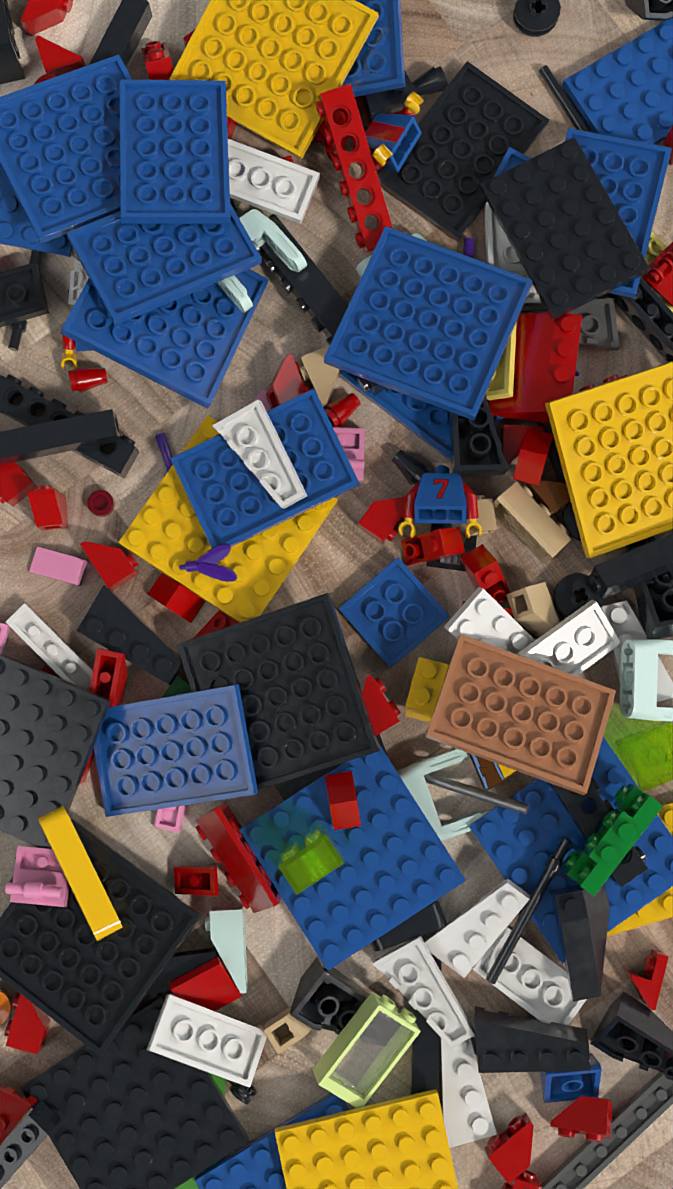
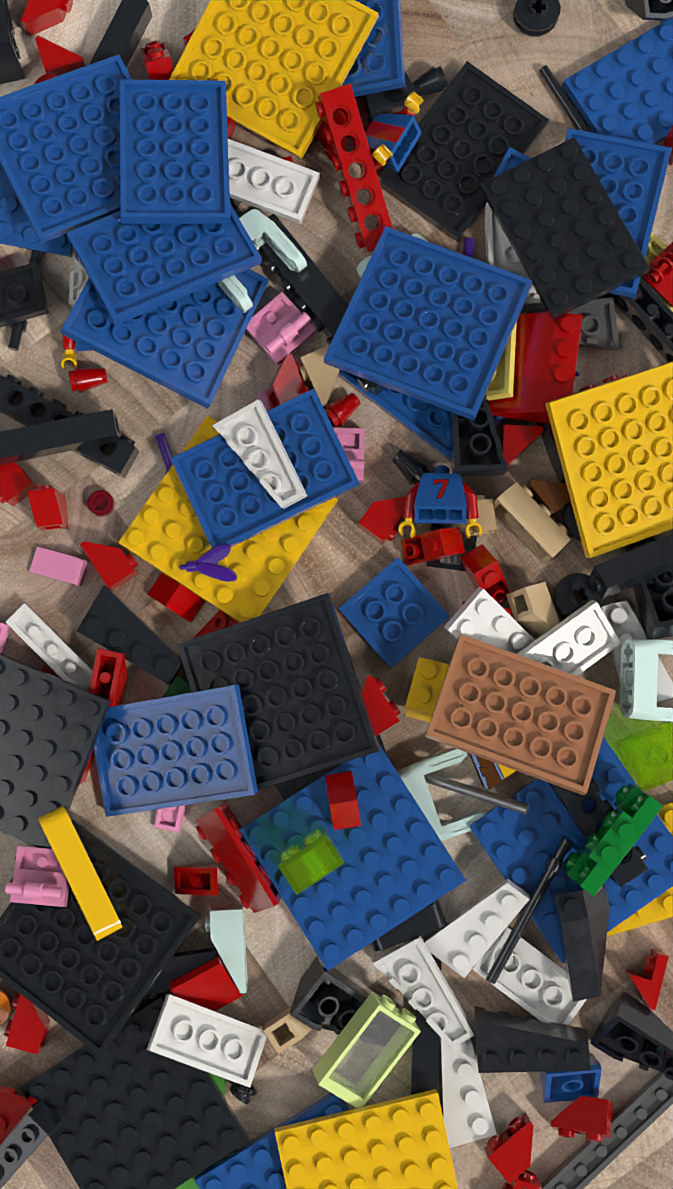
red slope [513,428,553,486] -> none
none -> bright pink plate [246,292,316,366]

